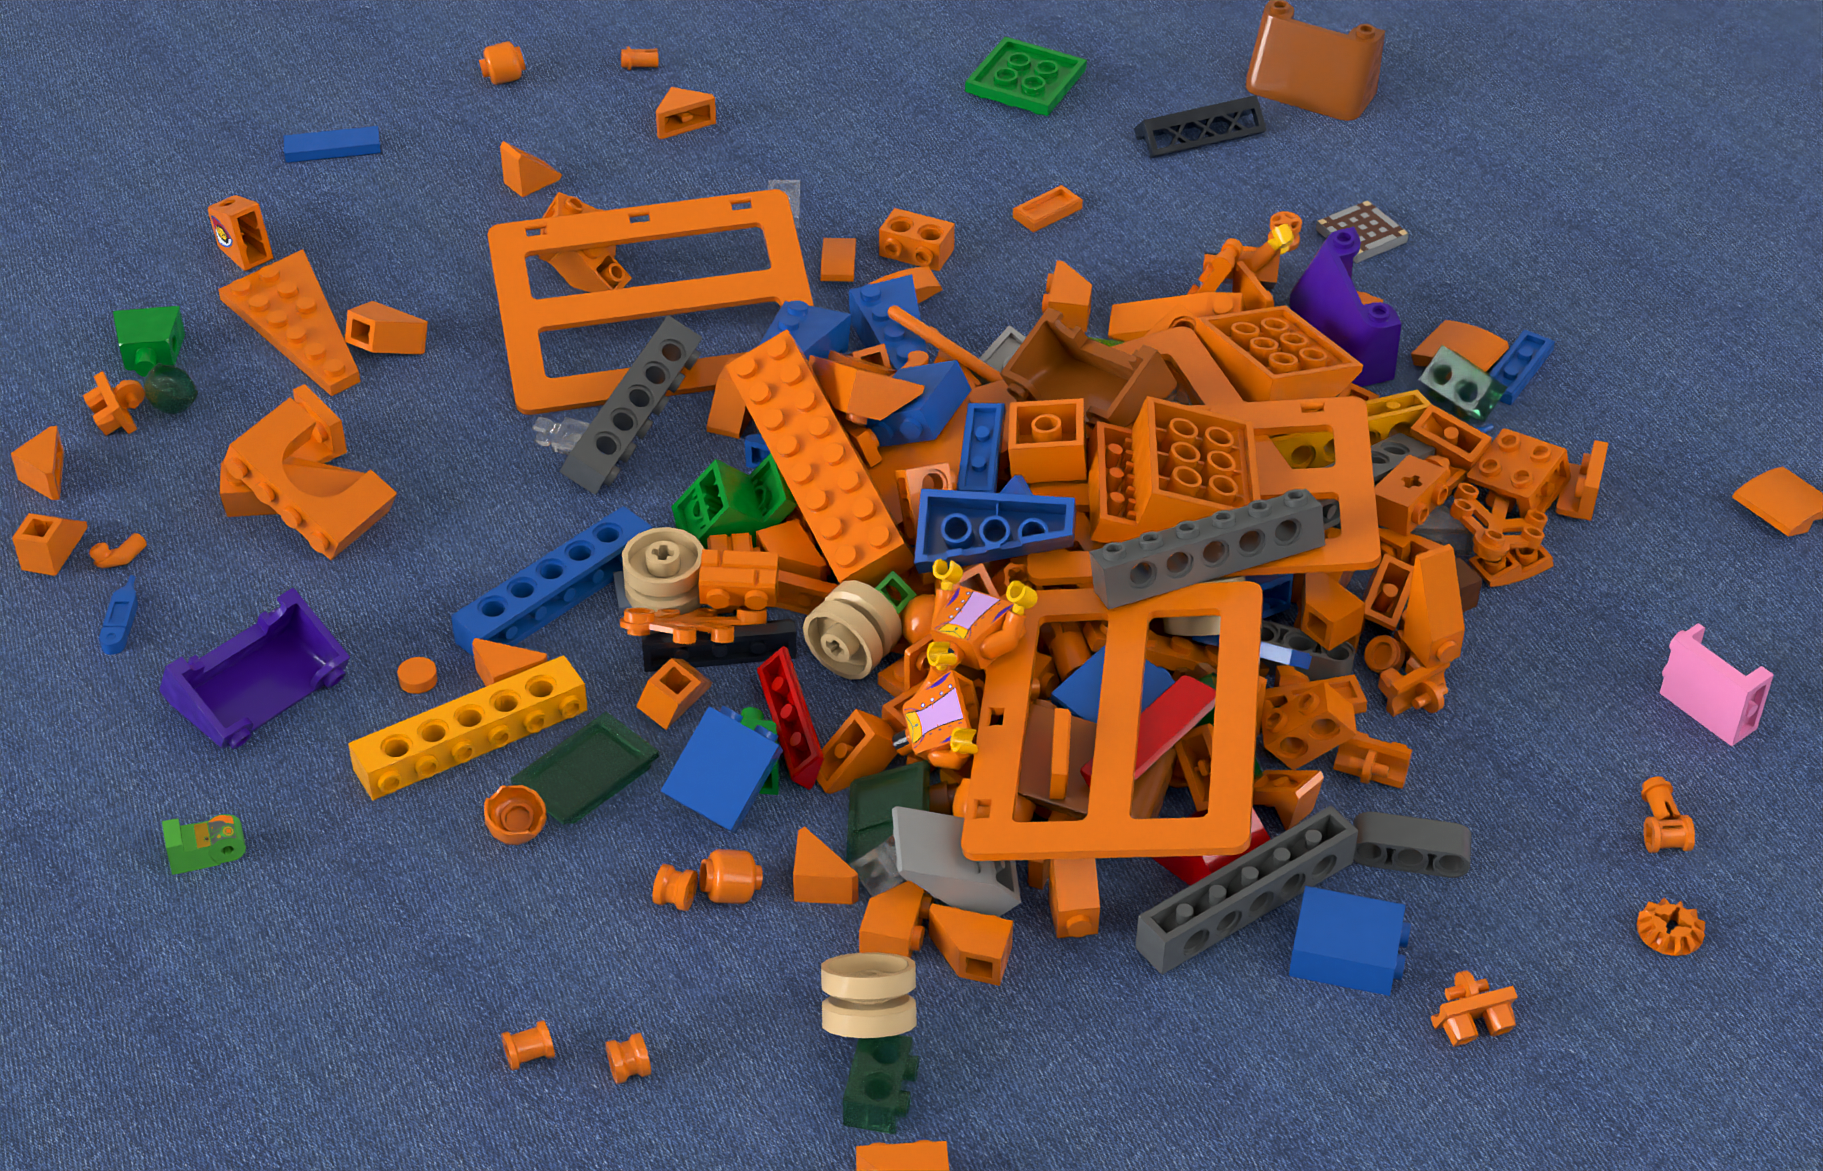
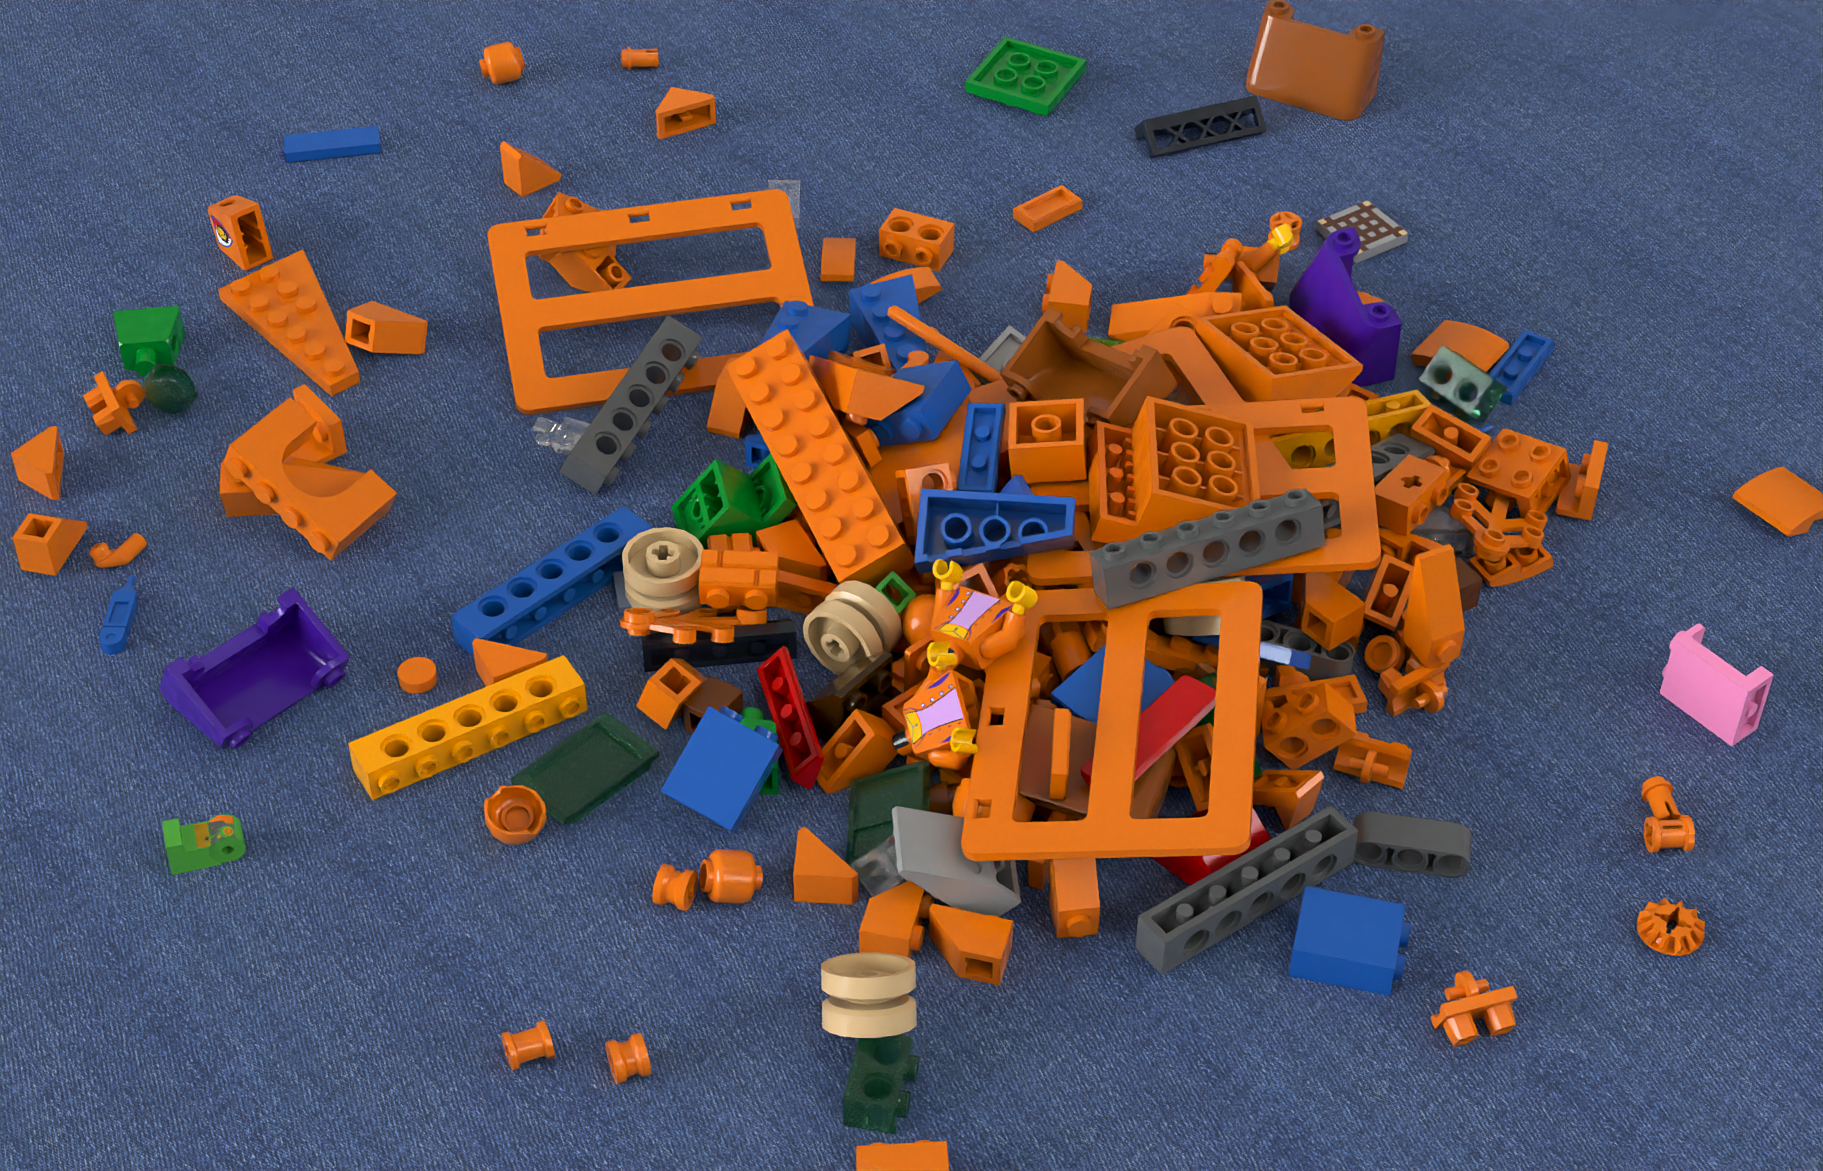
none -> reddish brown brick [683,676,744,735]
none -> dark brown slope [806,651,893,743]

